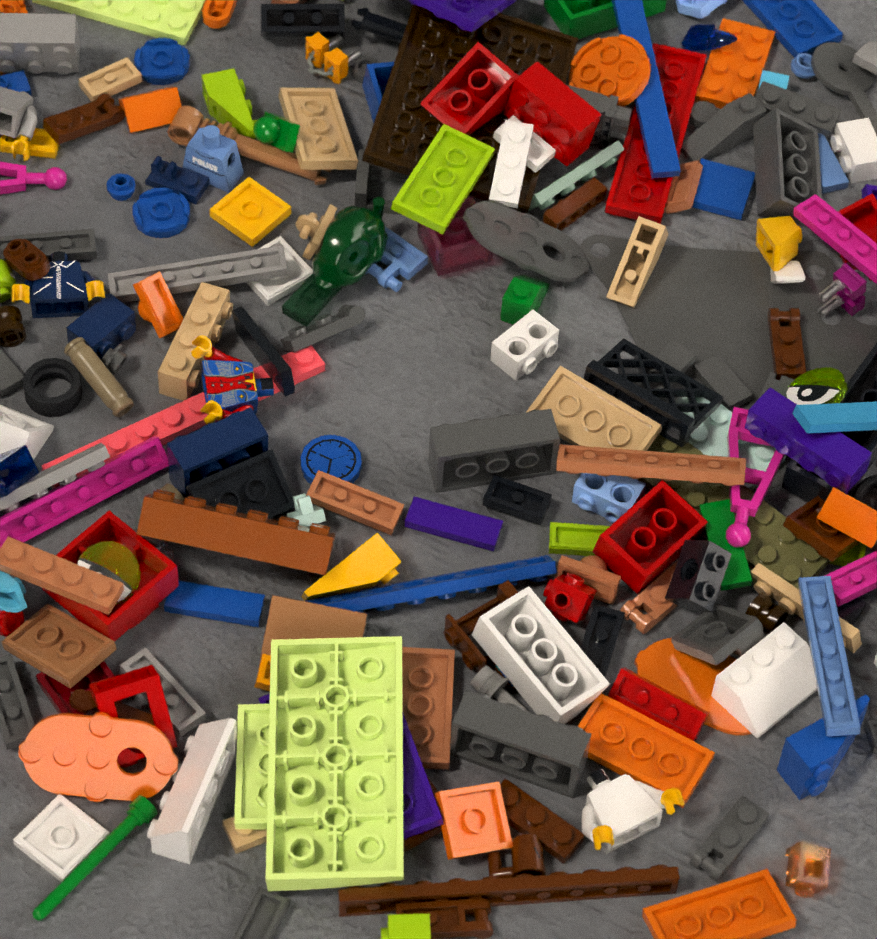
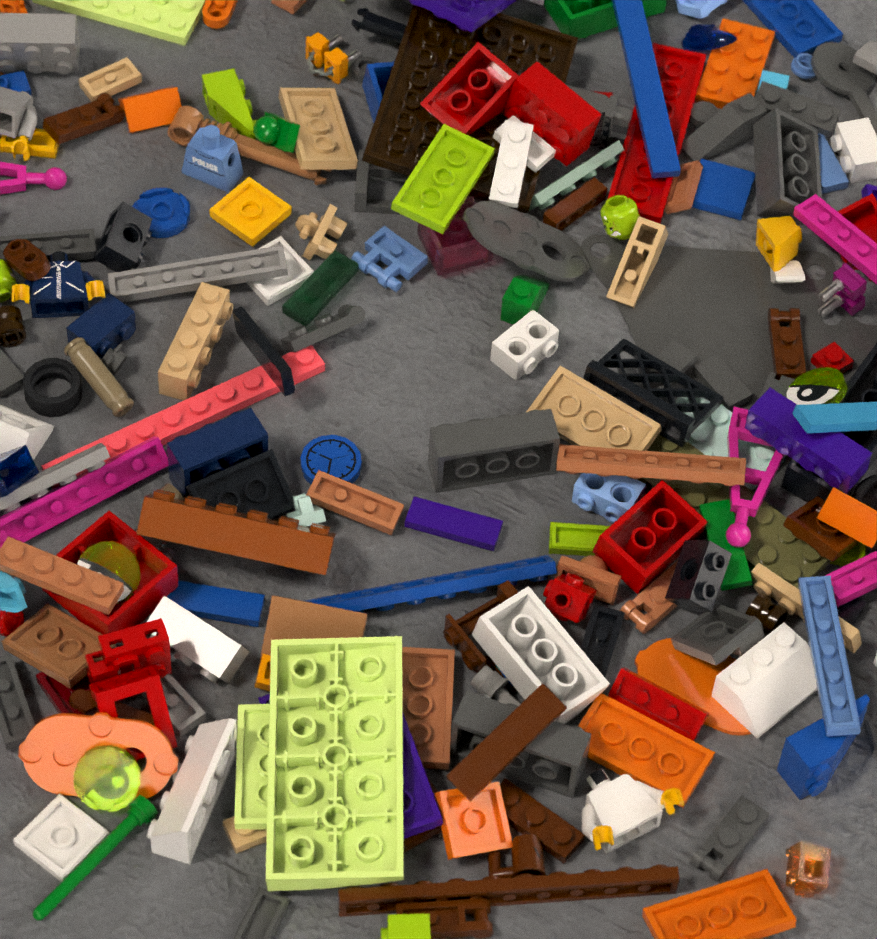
blue plate [107,173,136,201] -> none
orange tile [133,271,184,339] -> none
blue tile [134,38,190,85] -> none
dark blue plate [145,156,210,204] -> none
torso [191,335,274,424] -> none
black brick [260,4,345,37] -> none
yellow slope [301,533,402,600] -> none
dark green piece [312,197,388,291] -> none
black plate [483,475,552,525] -> none
orange tile [568,34,651,107] -> none
none -> clear neon green tile [73,745,141,812]
none -> red piece [85,618,172,683]
none -> black brick [93,202,153,272]
none -> brick [147,596,249,684]
none -> reddish brown tile [446,683,566,802]
none -> lime head [600,195,639,240]
none -> red plate [811,341,854,381]

